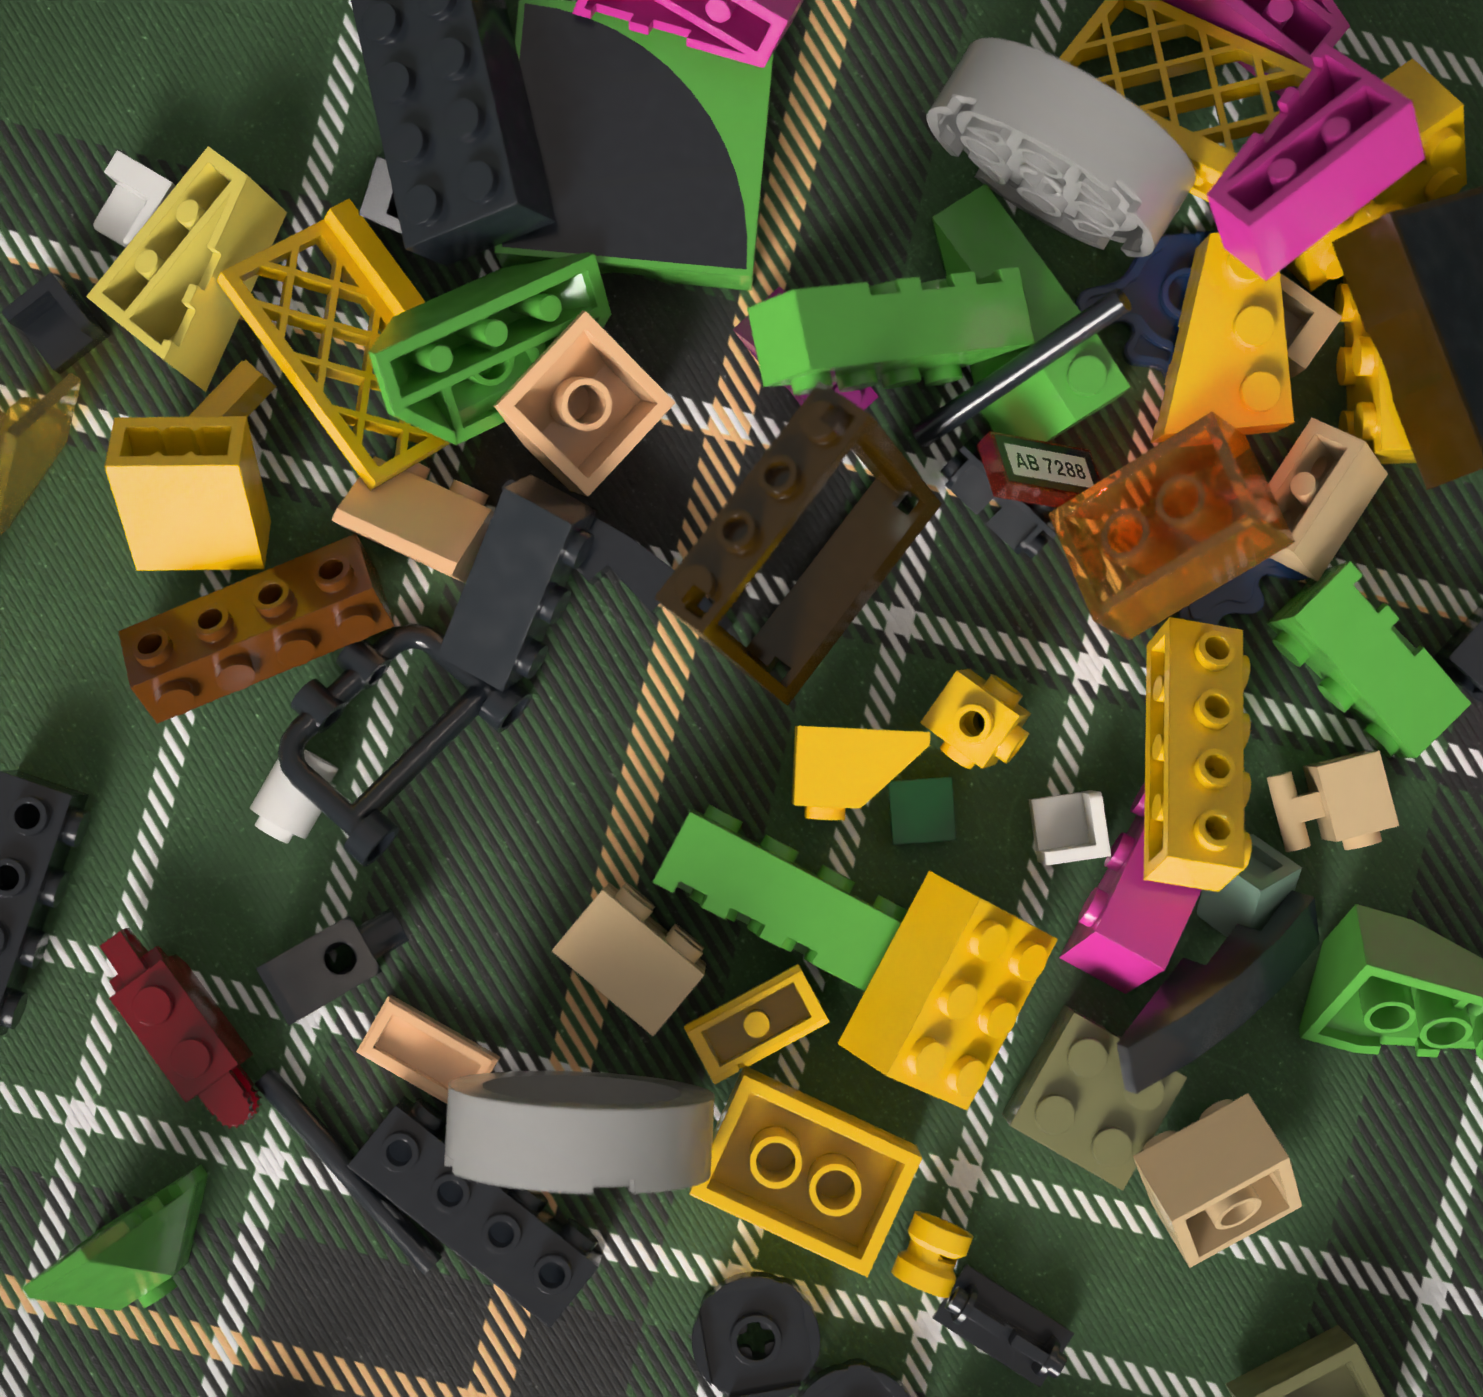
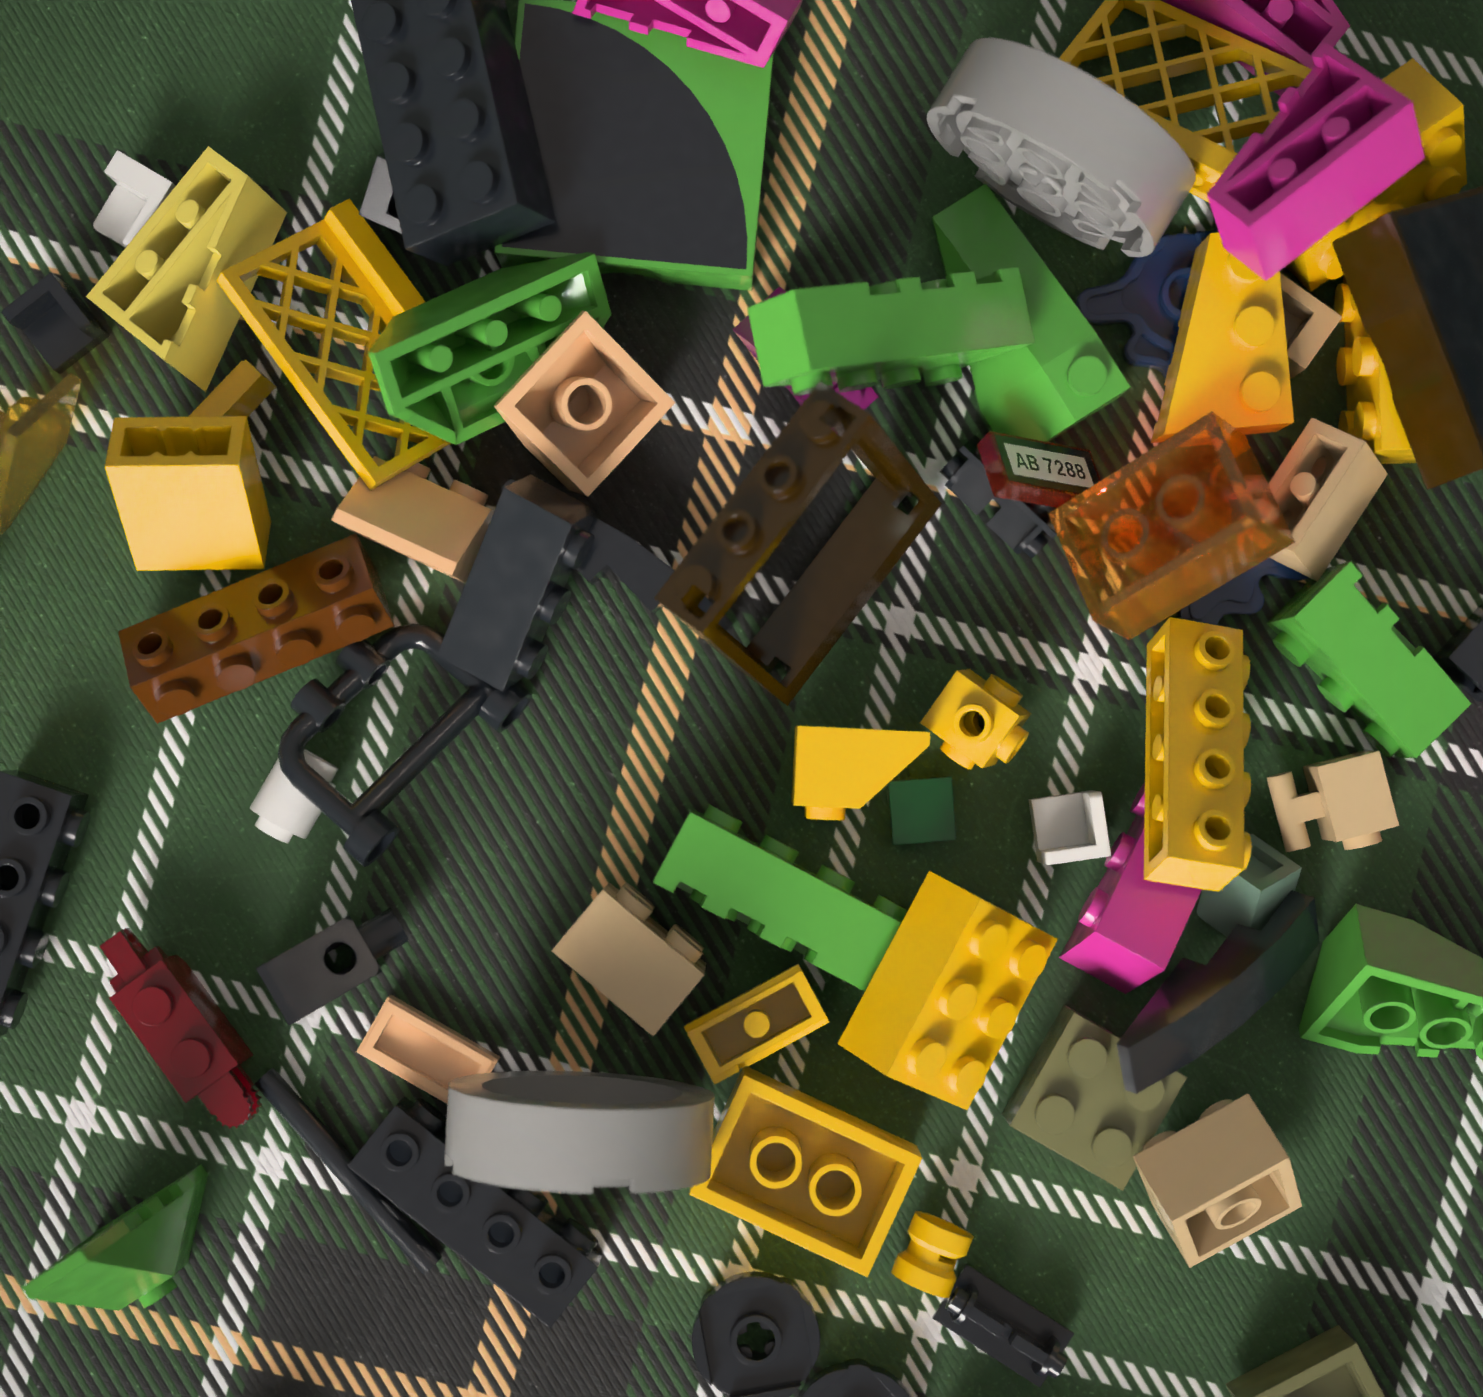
black bar [912,288,1132,447] -> none

